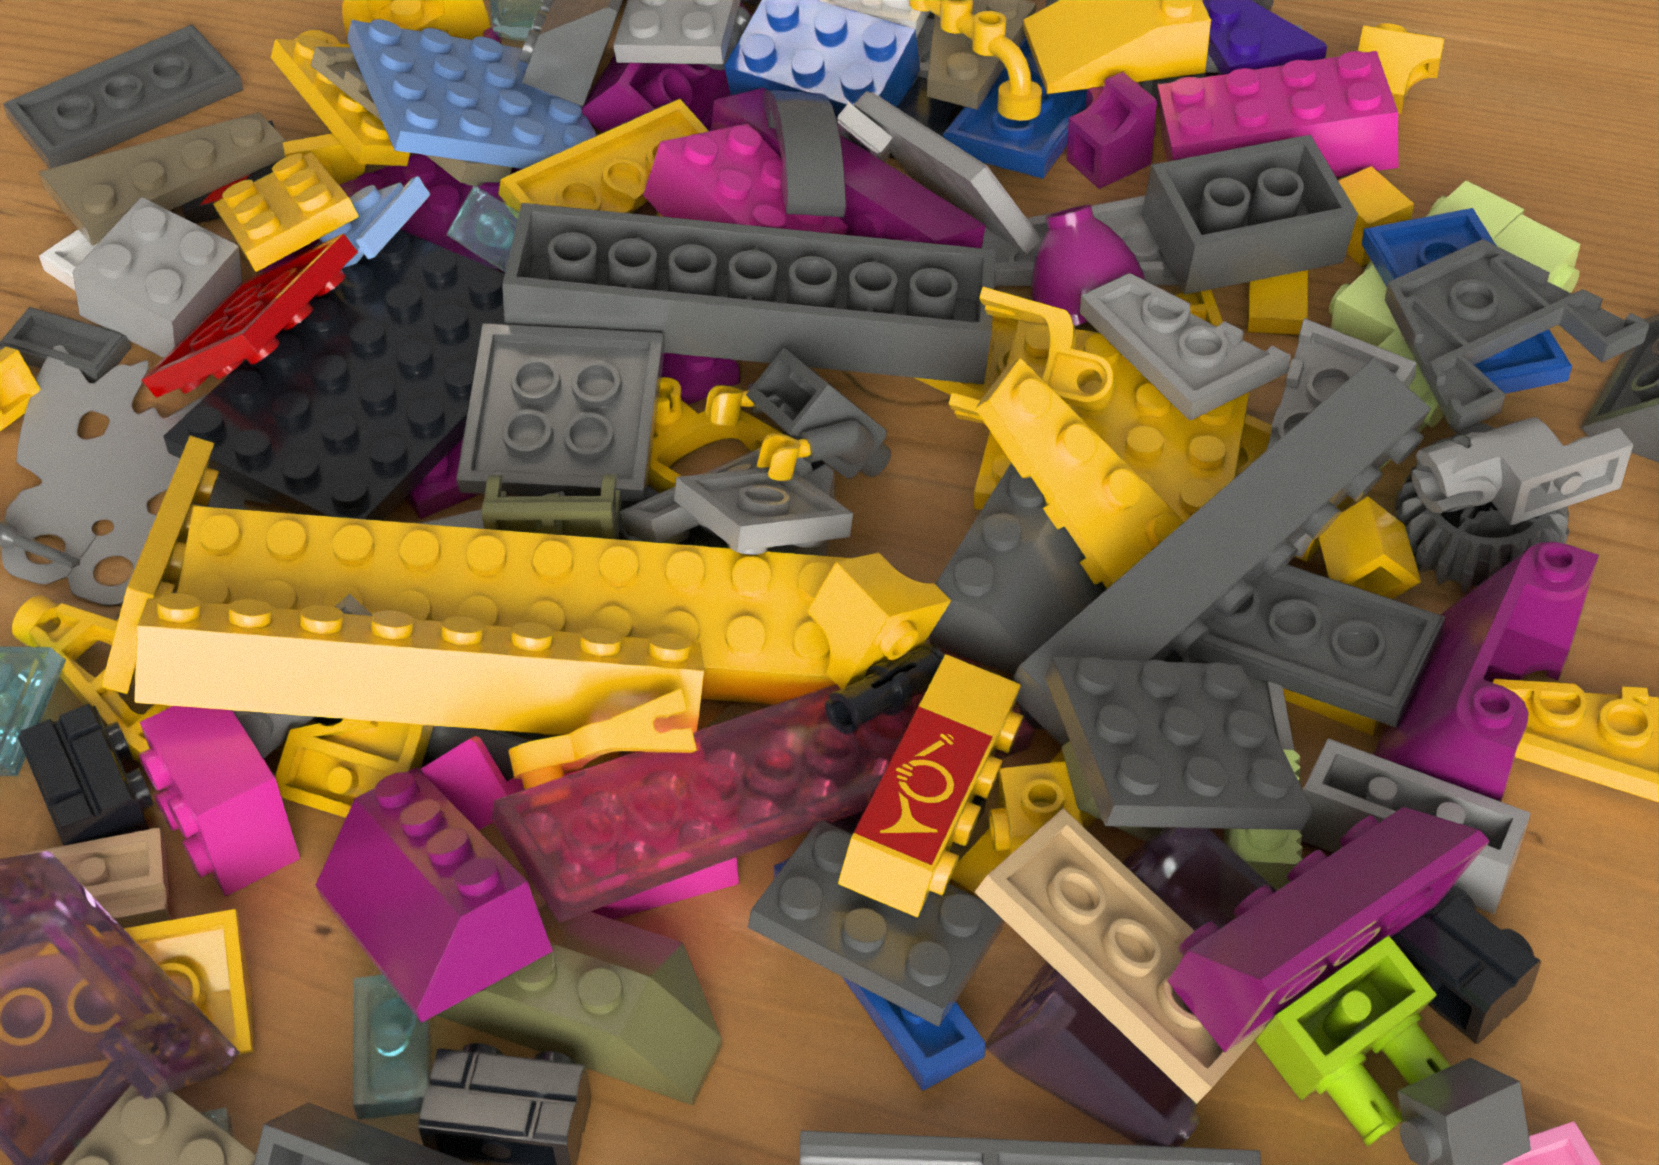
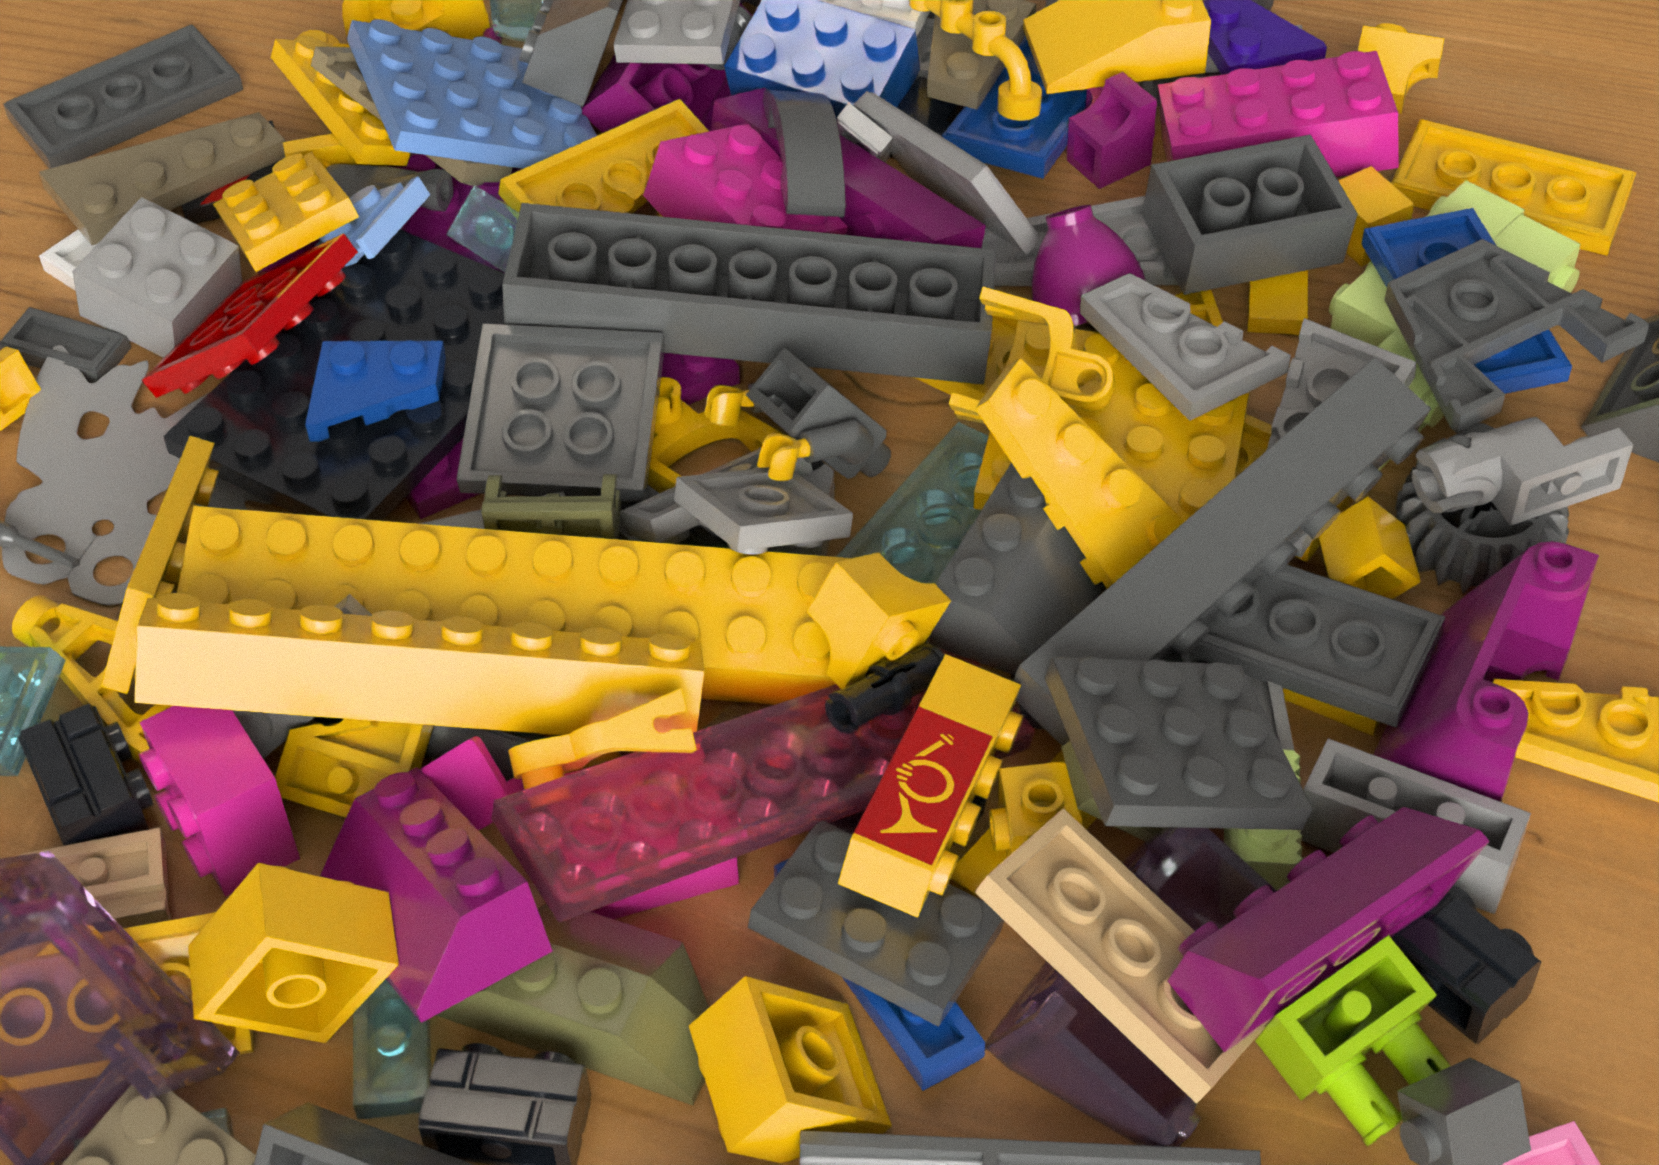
none -> yellow brick [188,863,399,1043]
none -> blue wing [305,340,446,442]
none -> dark grey piece [326,164,453,212]
none -> yellow slope [688,976,892,1163]
none -> clear light blue wing [837,422,988,644]
none -> yellow tile [1391,119,1636,256]

